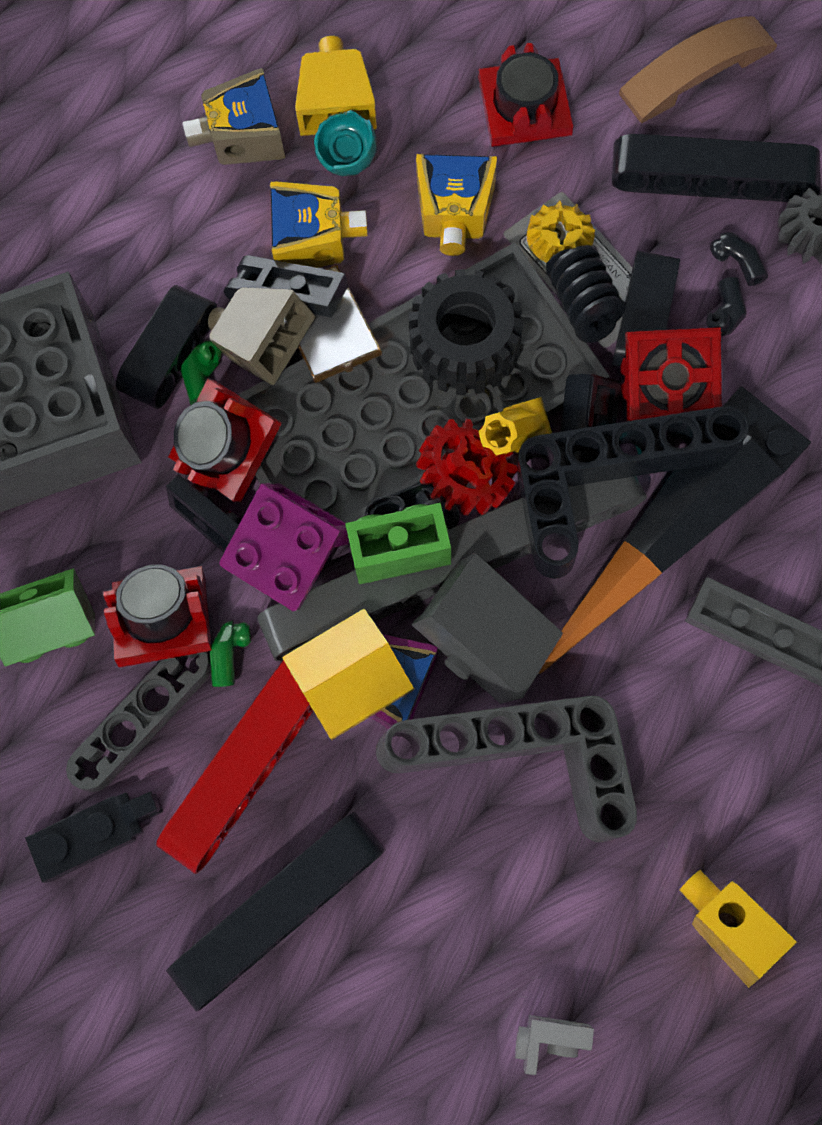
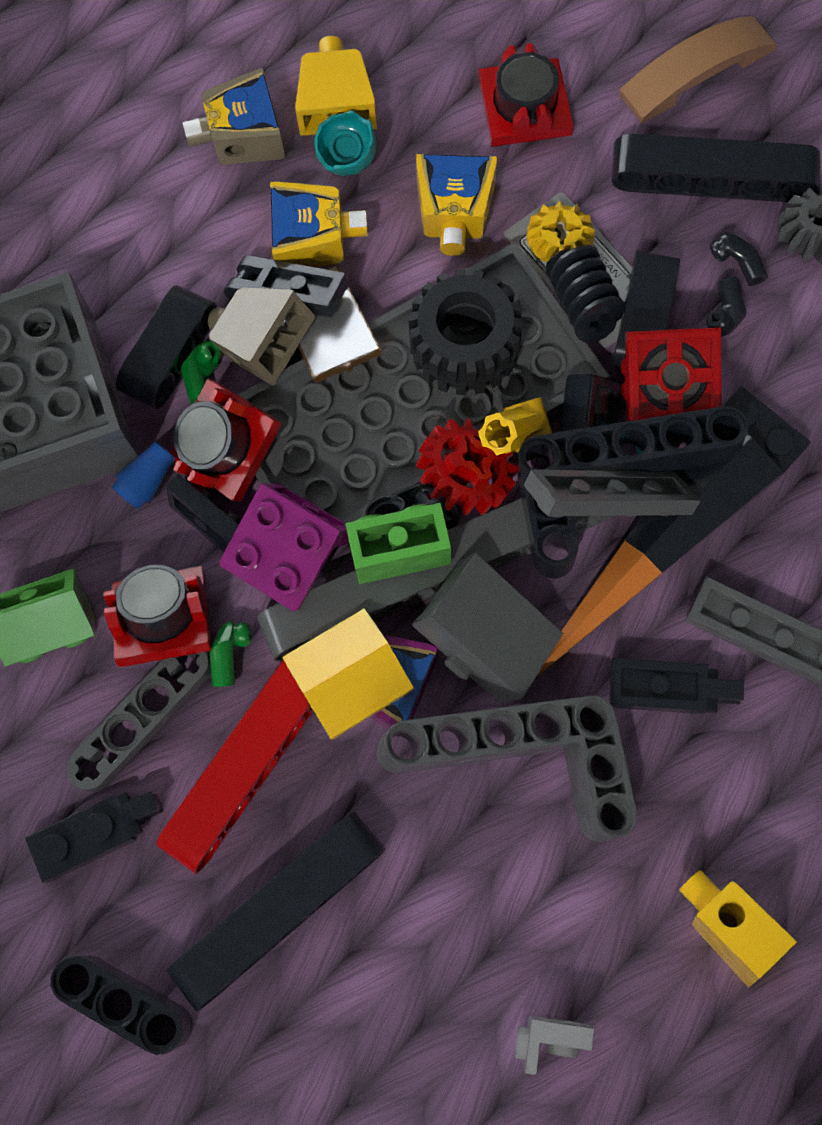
none -> black beam [50,955,193,1055]
none -> blue cone [111,441,176,509]
none -> dark grey plate [524,470,701,518]
none -> black hinge [609,658,744,714]

